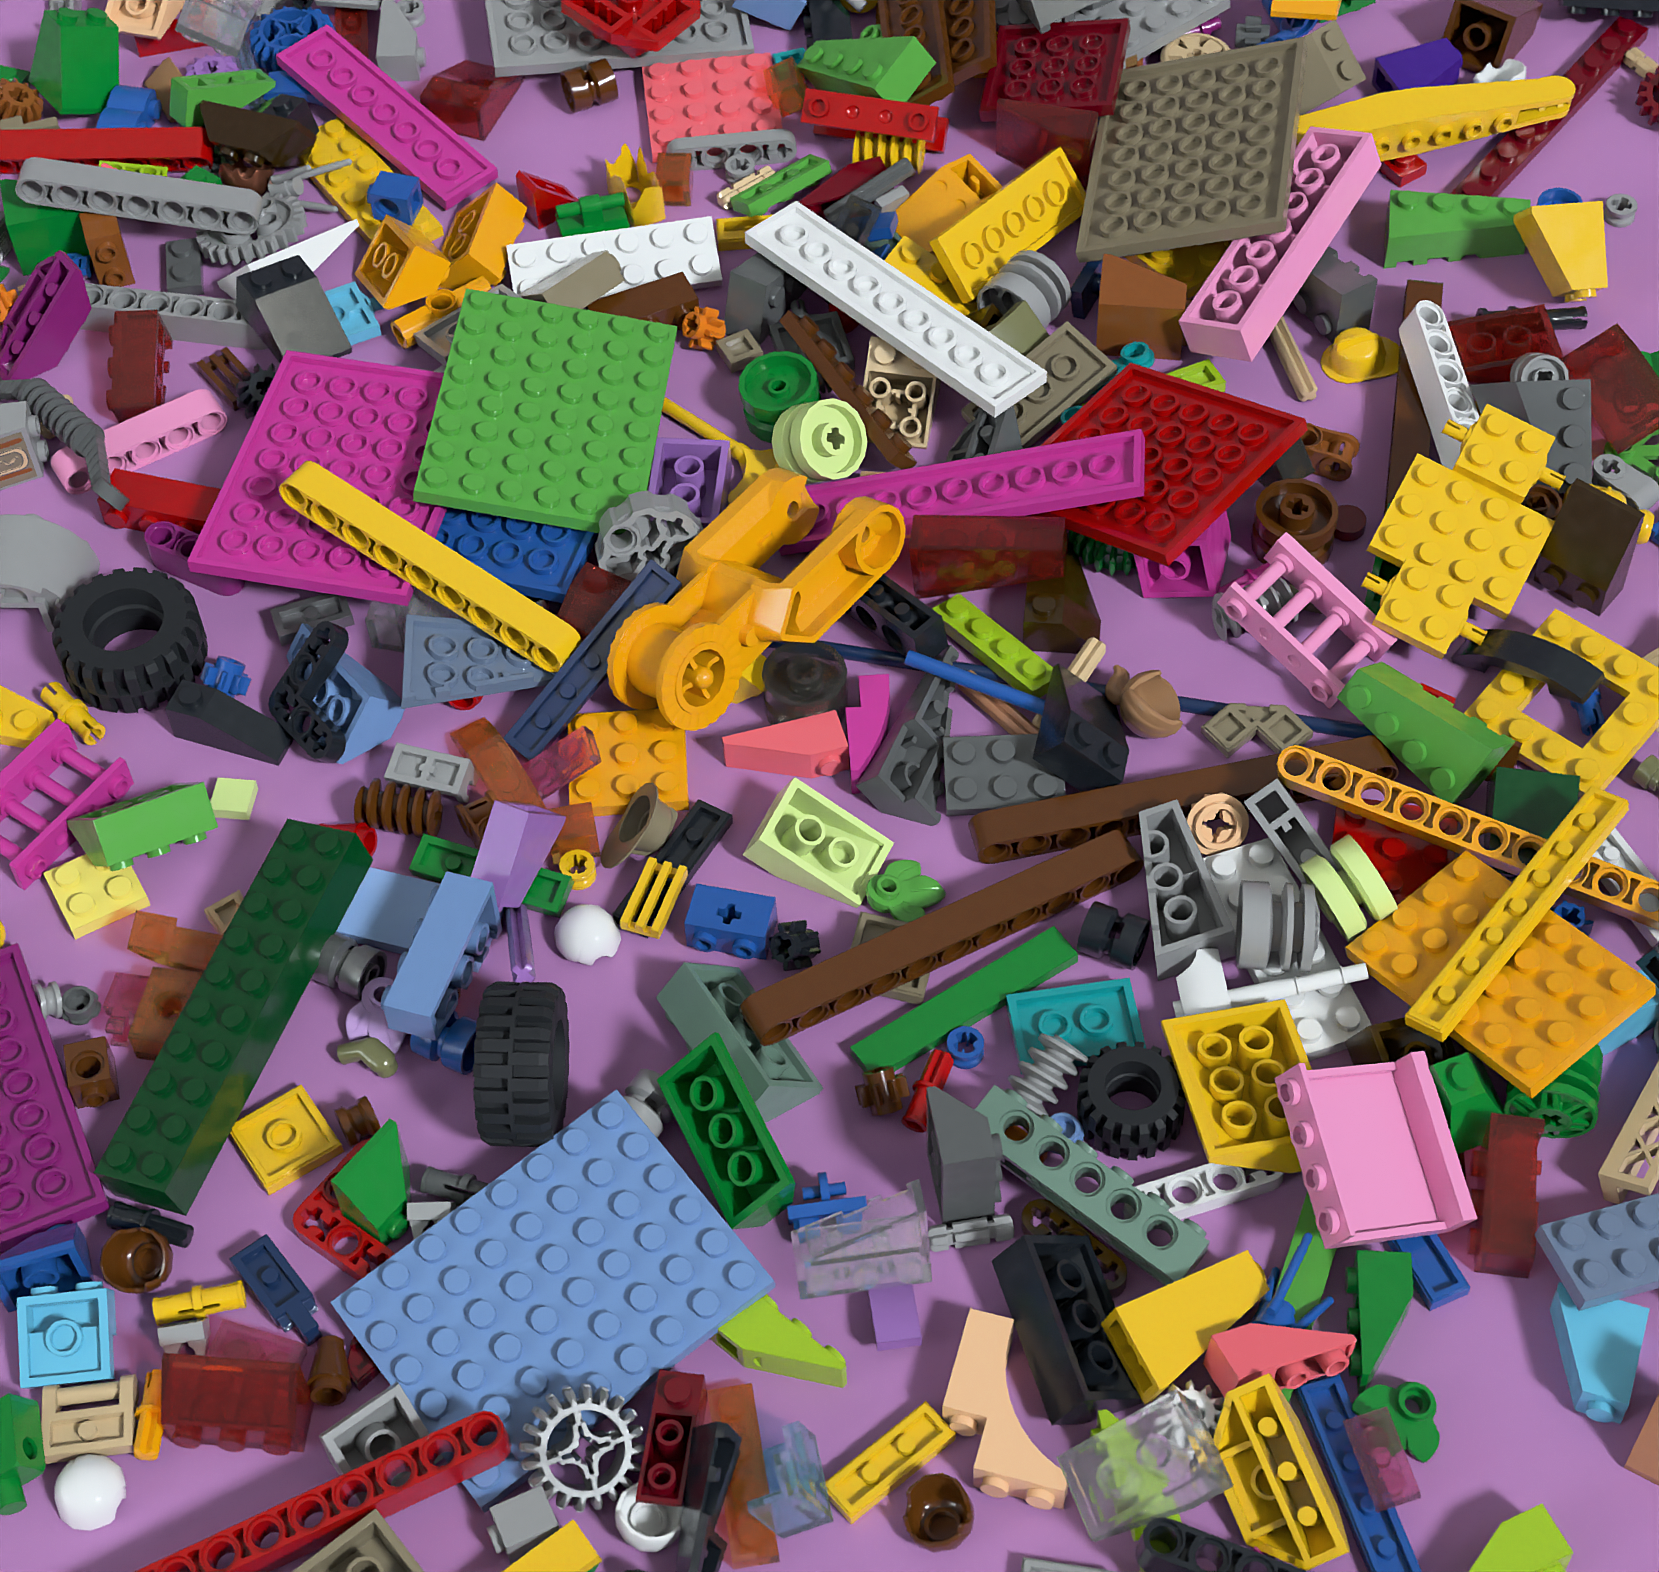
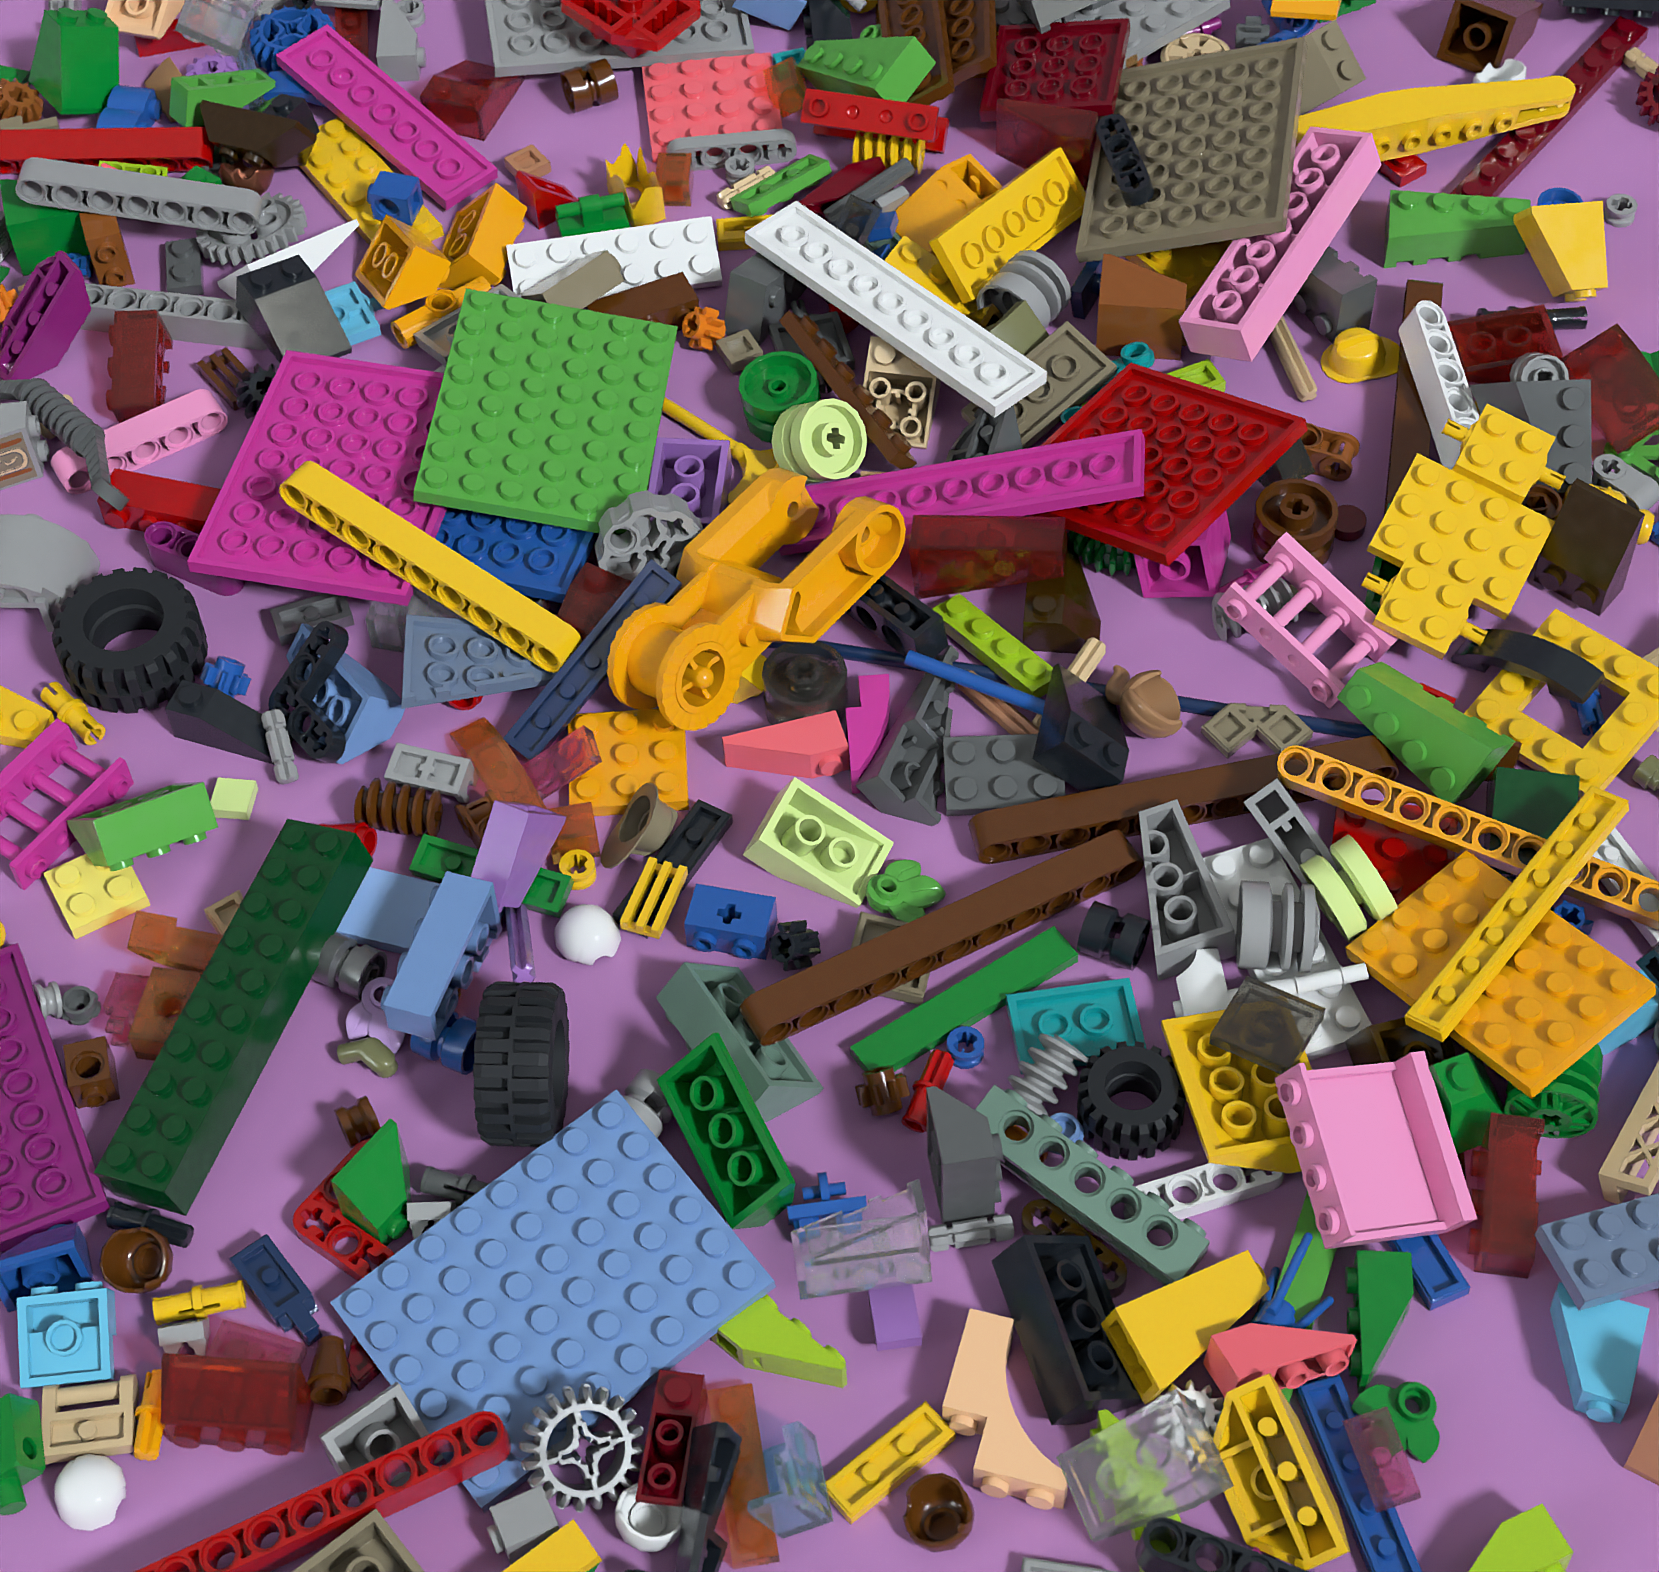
yellow tile [229,1084,344,1195] -> none
light grey plant [268,159,352,213] -> none
light nougat gear [1186,792,1249,856] -> none
dark purple slope [1372,37,1463,93] -> none
none -> light grey axle [261,709,299,785]
none -> nougat plate [504,144,552,178]
none -> black beam [1095,114,1154,206]
none -> clear smoke tile [1209,976,1325,1074]

